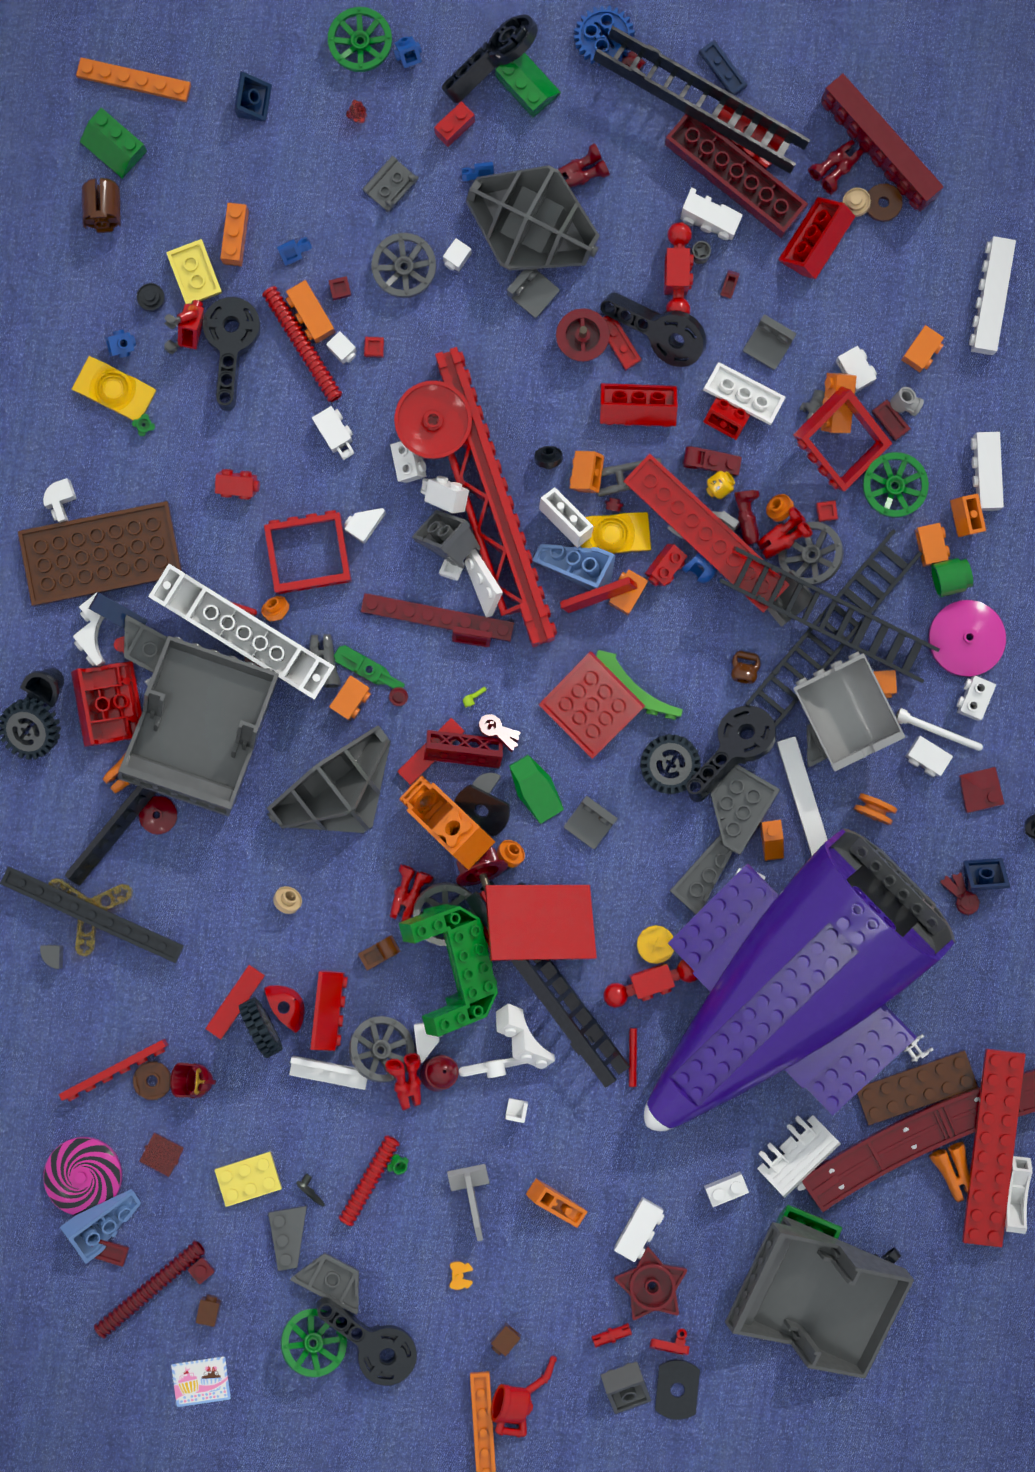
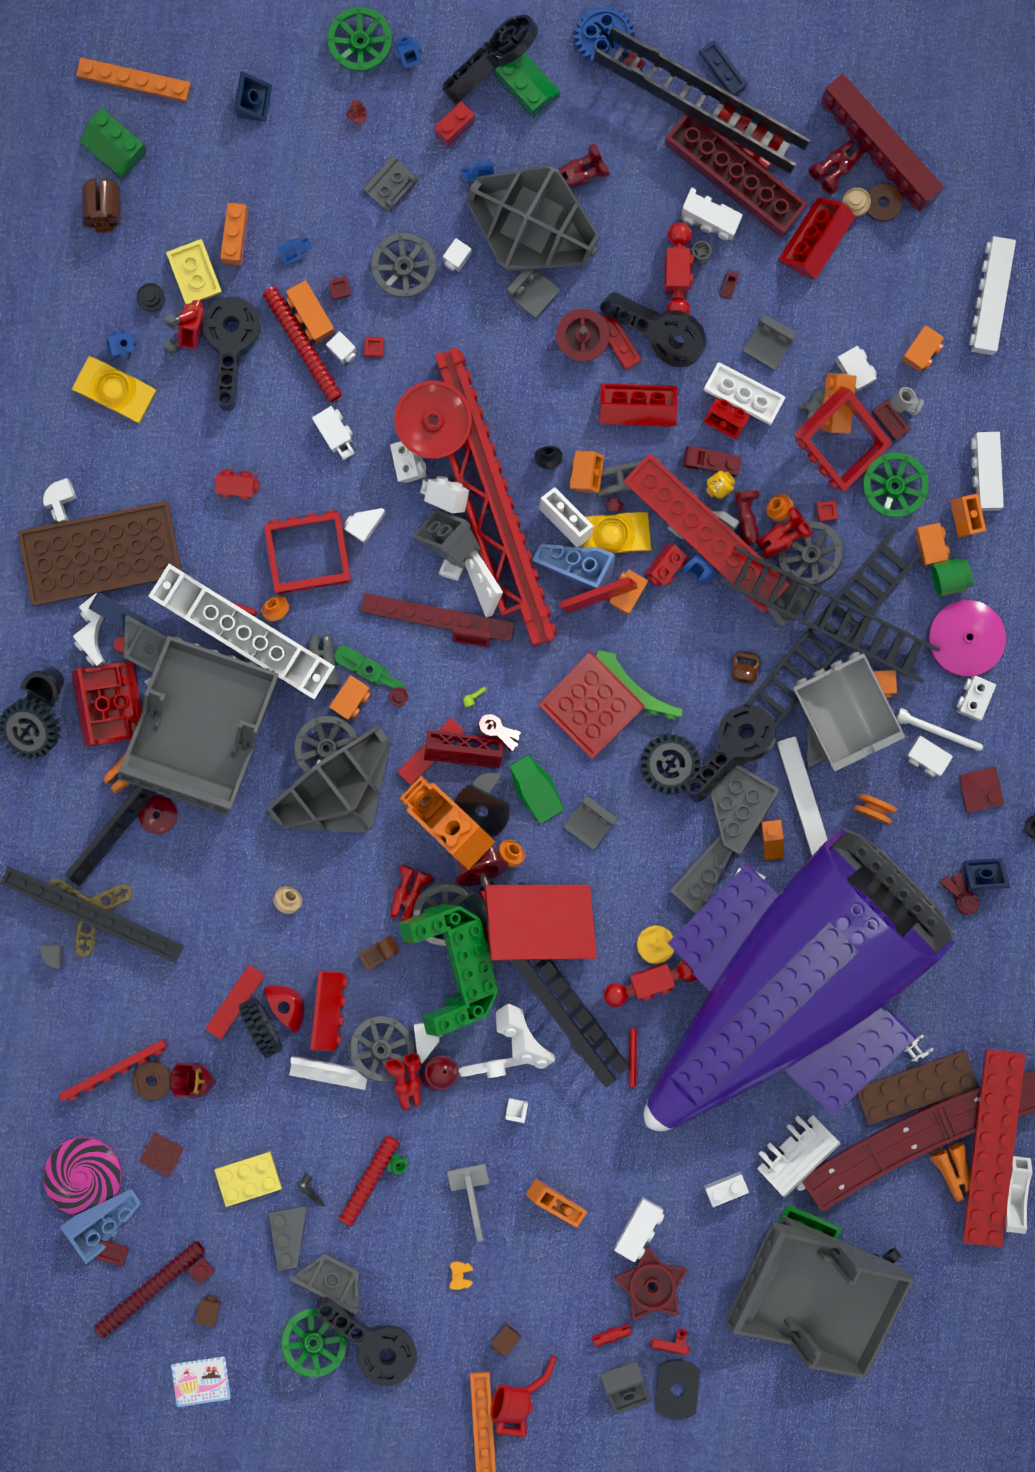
green plate [132,414,155,436] -> none
none -> dark grey wheel [294,716,358,773]

